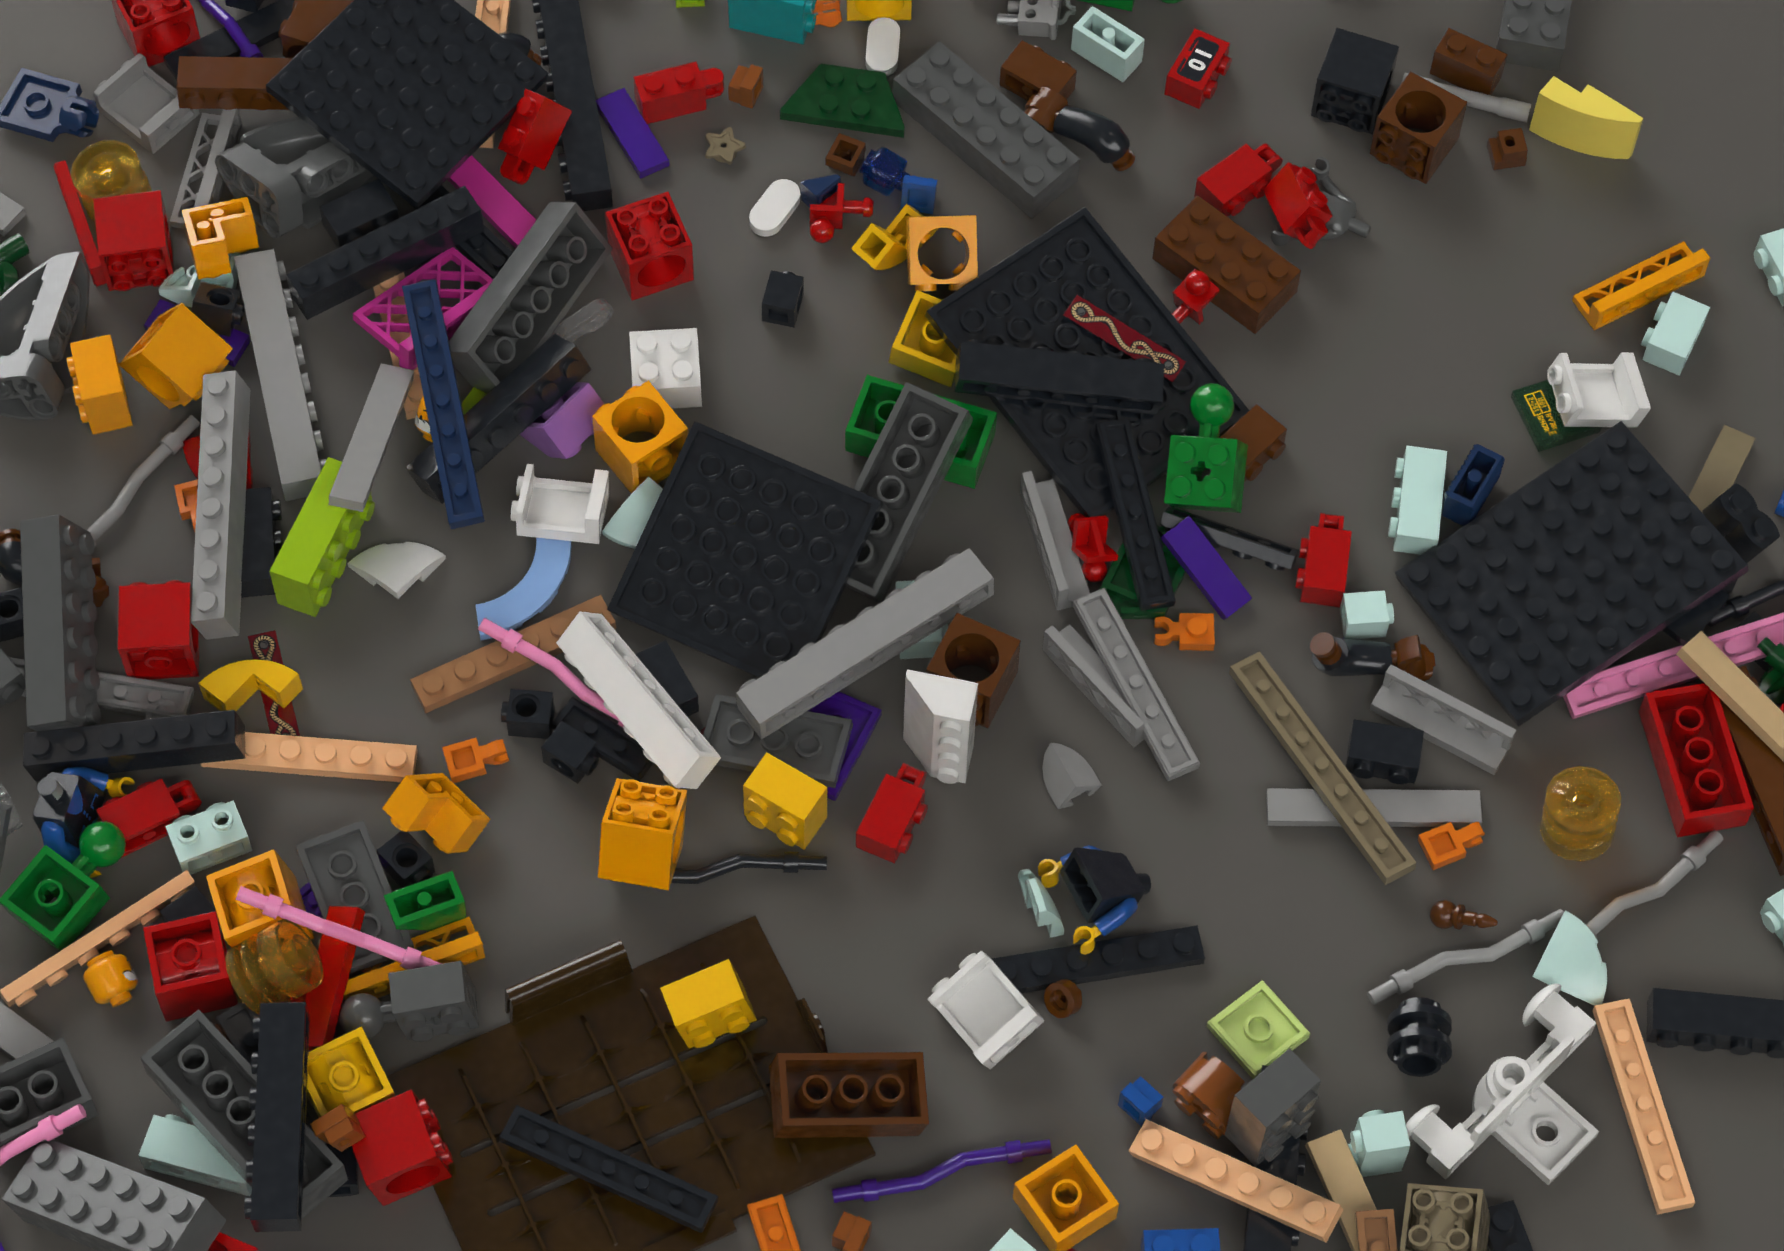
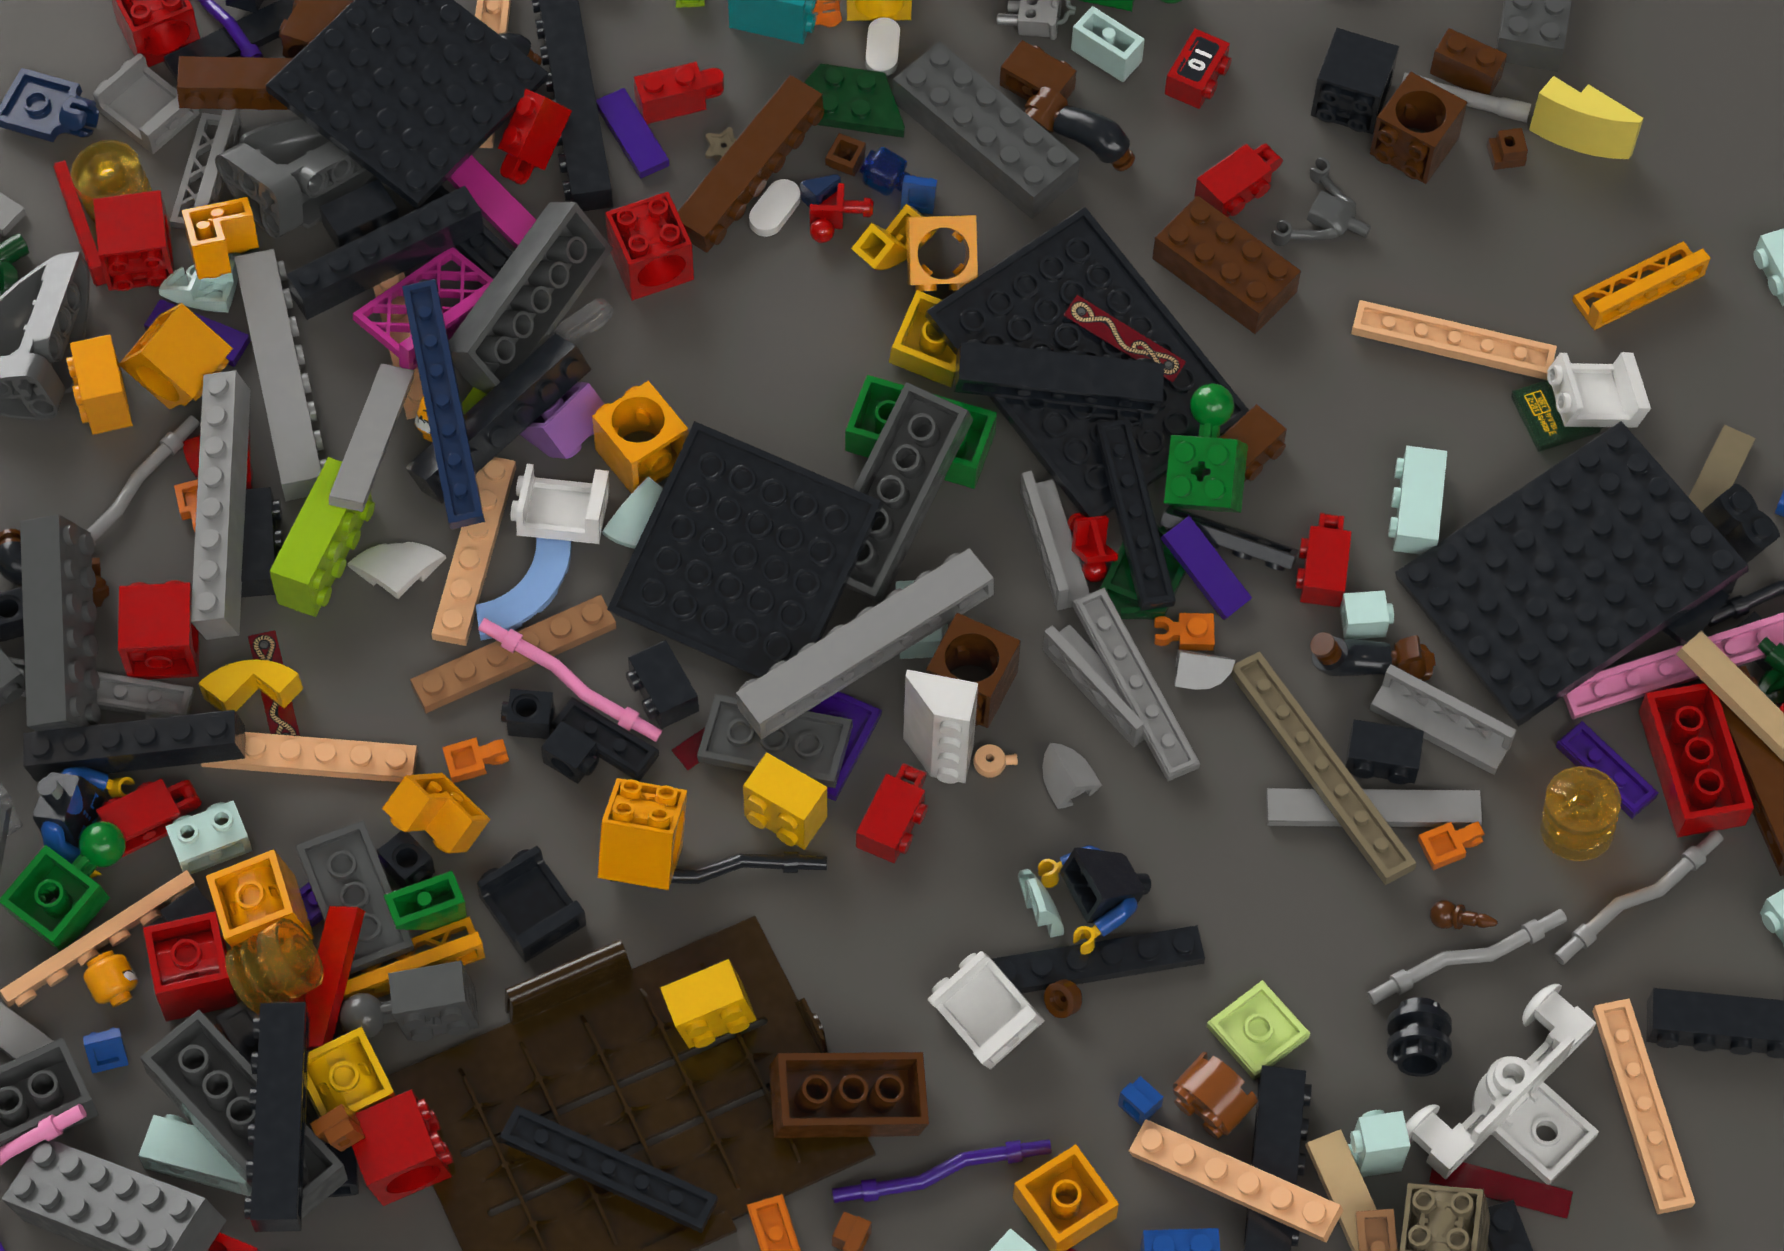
black brick [192,282,245,337] -> none
bright pink bar [235,886,442,970] -> none
white brick [556,611,721,789] -> none
white brick [629,328,702,409] -> none
dark orange piece [728,64,764,109] -> none
black brick [762,270,804,328] -> none
red piece [1172,269,1220,325] -> none
dark grey brick [1225,1048,1321,1167] -> none
red brick [1263,162,1333,249] -> none
dark blue brick [1441,444,1505,526] -> none
light aqua brick [1532,910,1607,1006] -> none
light aqua brick [1641,292,1710,376] -> none
none -> blue tile [83,1027,129,1074]
none -> light nougat plate [431,457,516,646]
none -> black panel [477,846,586,963]
none -> reddish brown brick [677,75,825,253]
none -> light nougat piece [973,744,1018,778]
none -> light grey brick [1174,649,1236,690]
none -> light nougat plate [1351,300,1557,380]
none -> dark red sticker [1429,1162,1573,1219]
none -> dark purple tile [1556,721,1659,819]

